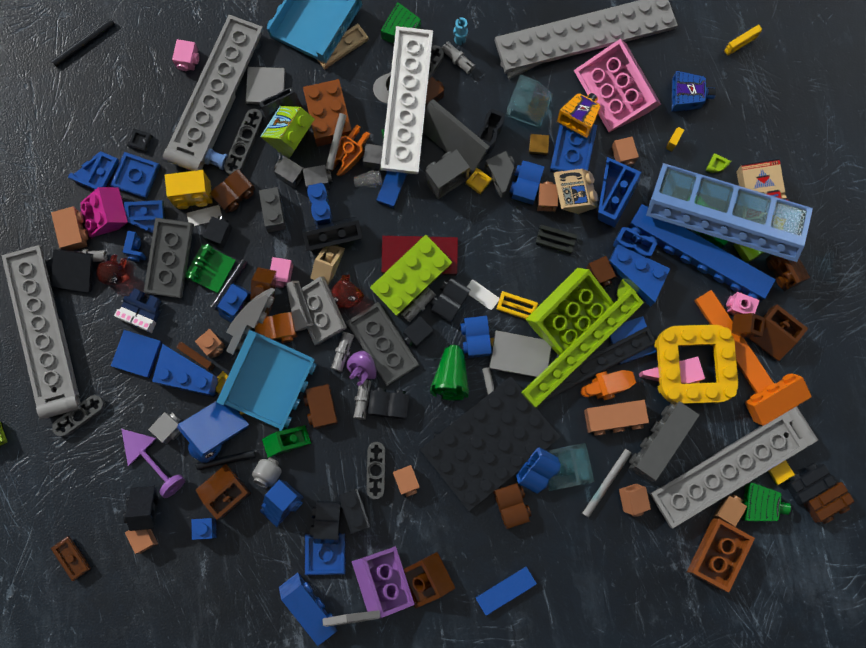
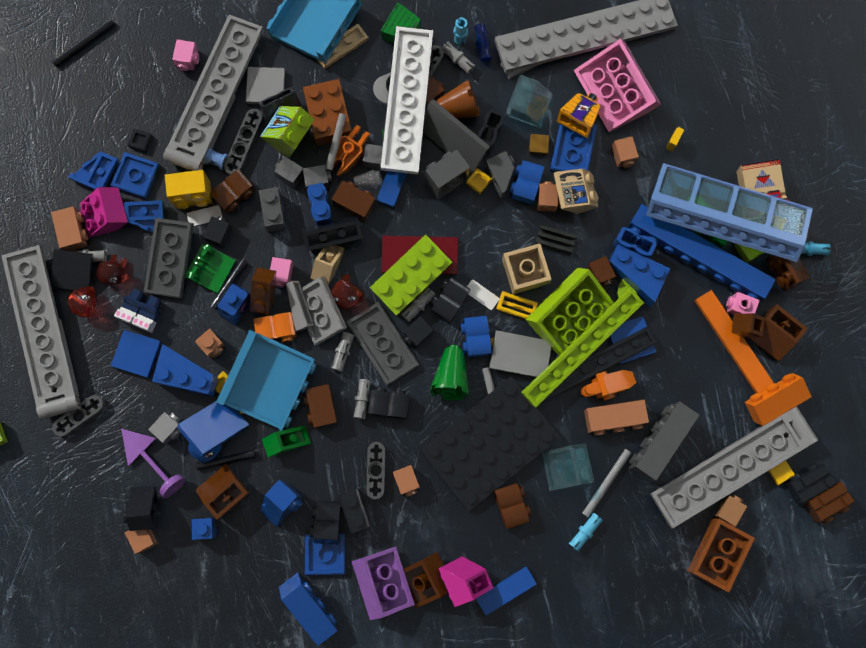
reddish brown plate [51,536,91,581] -> none
blue bracket [123,231,146,262] -> none
reddish brown tile [176,342,215,372] -> none
light grey slope [226,288,275,355] -> none
light grey head [252,458,282,488] -> none
light grey tile [322,610,380,627] -> none
medium lavender piece [347,351,376,386] -> none
blue brick [516,447,561,494] -> none
blue wedge [598,157,641,228] -> none
nougat brick [619,484,651,517] -> none
bright pink slope [639,357,705,384] -> none
yellow plate [654,325,738,404] -> none
blue torso [672,71,716,111] -> none
lime tile [706,153,731,173] -> none
yellow tile [724,24,762,55] -> none
green torso [741,483,791,521] -> none
none -> clear red piece [68,286,97,318]
none -> reddish brown brick [331,180,376,222]
none -> dark orange cone [435,80,481,119]
none -> dark pink slope [438,556,494,607]
none -> clear blue pin [474,23,492,62]
none -> tan brick [502,244,552,294]
none -> medium azure pin [569,513,603,552]
none -> medium azure pin [801,241,831,256]

